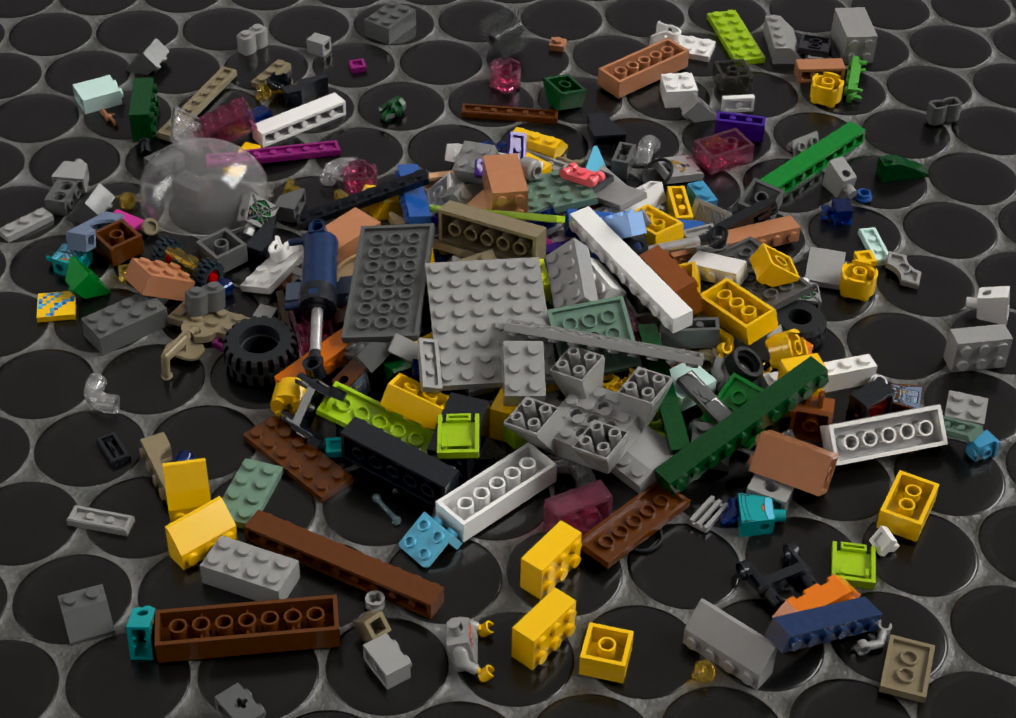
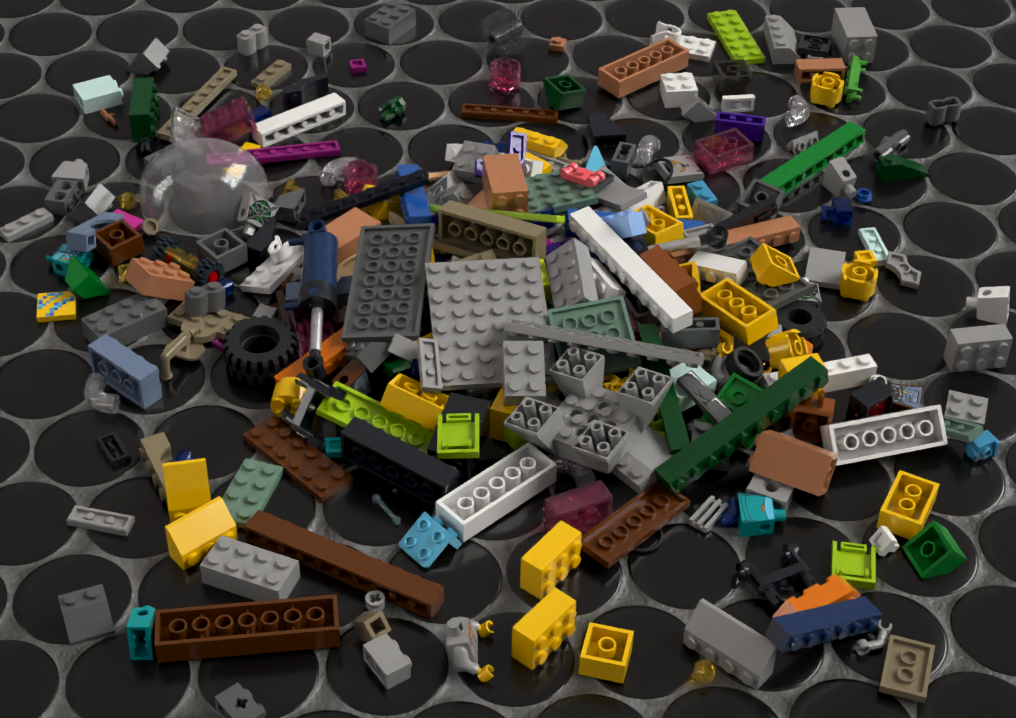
black hair [266,72,293,94] -> none
light grey head [520,157,542,181] -> none
none -> sand blue brick [88,334,162,410]
none -> clear cylinder [784,95,810,127]
none -> dark grey piece [871,129,910,163]
none -> green slope [902,520,967,579]

